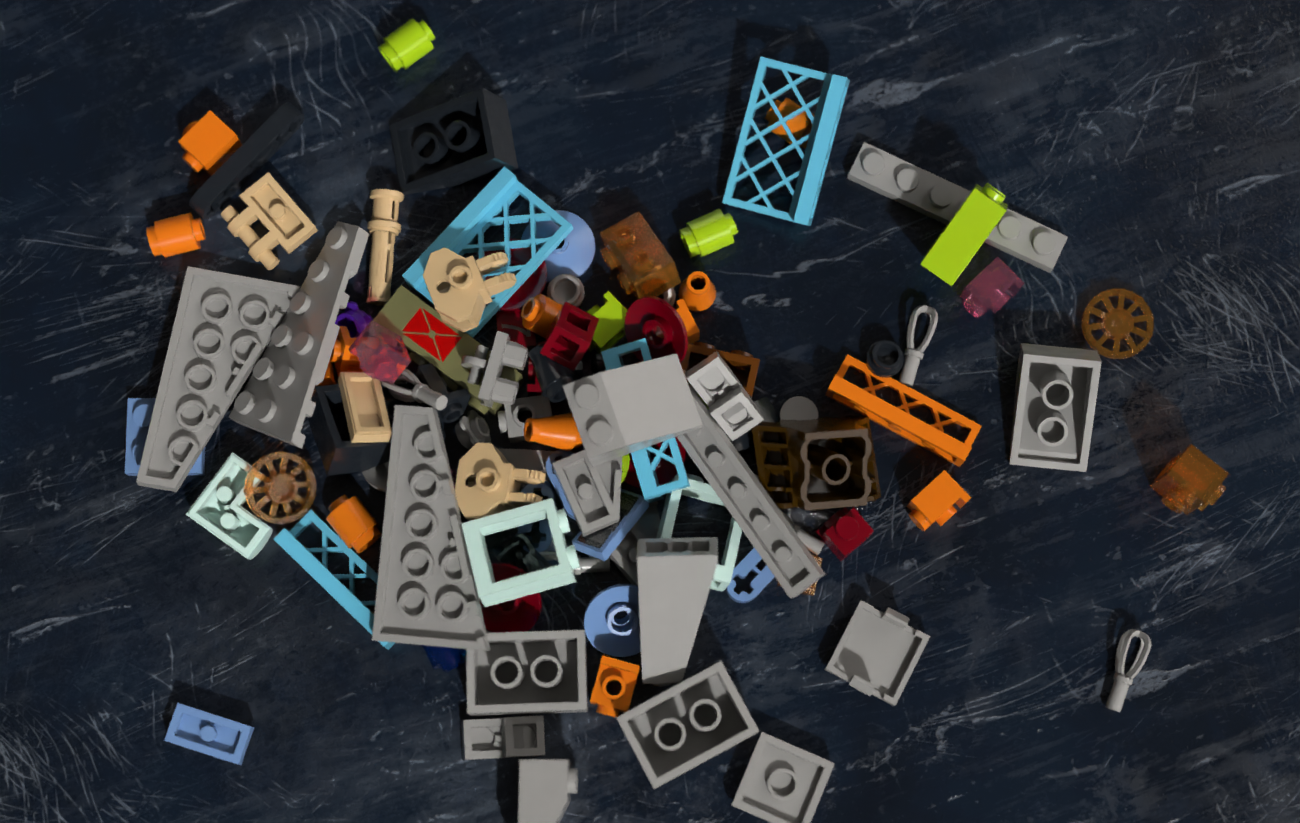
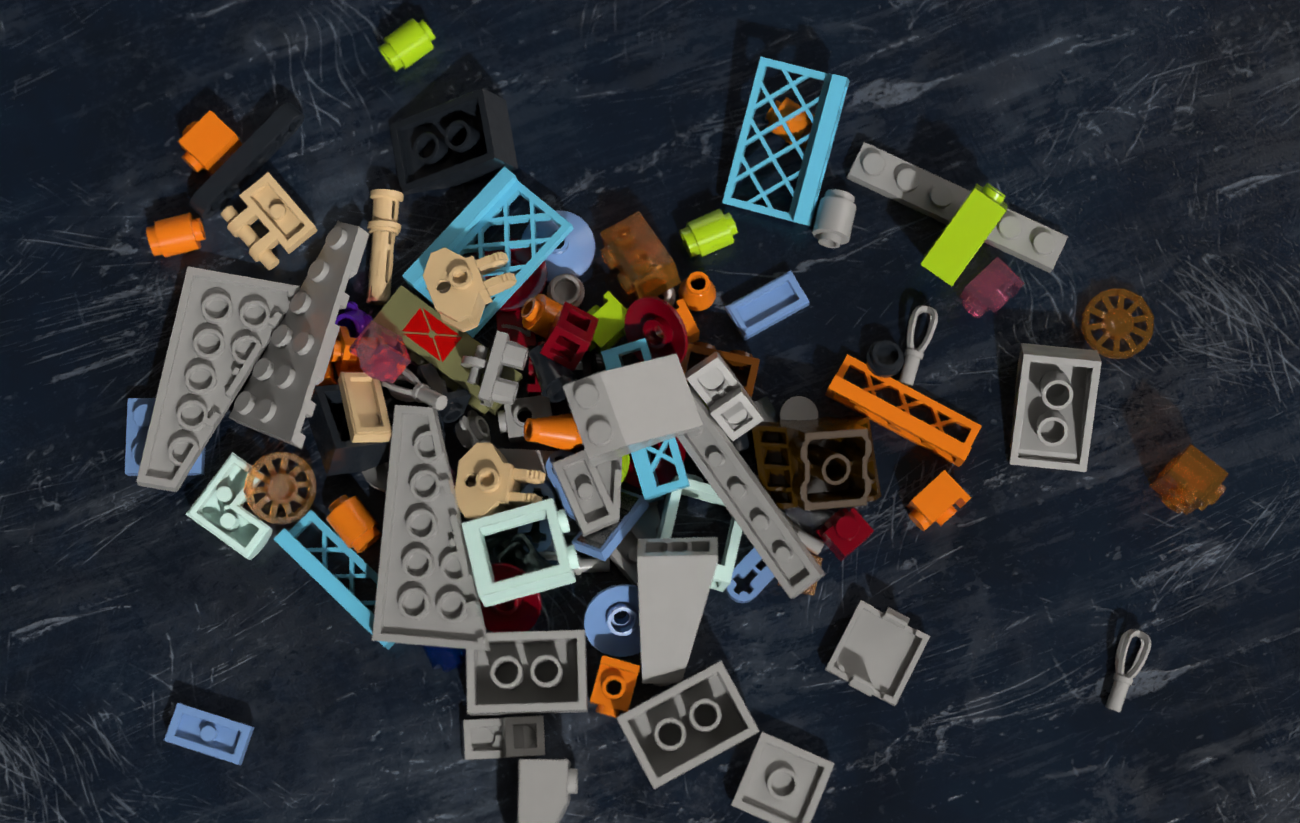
none -> medium blue tile [725,270,810,341]
none -> light grey brick [812,189,856,248]

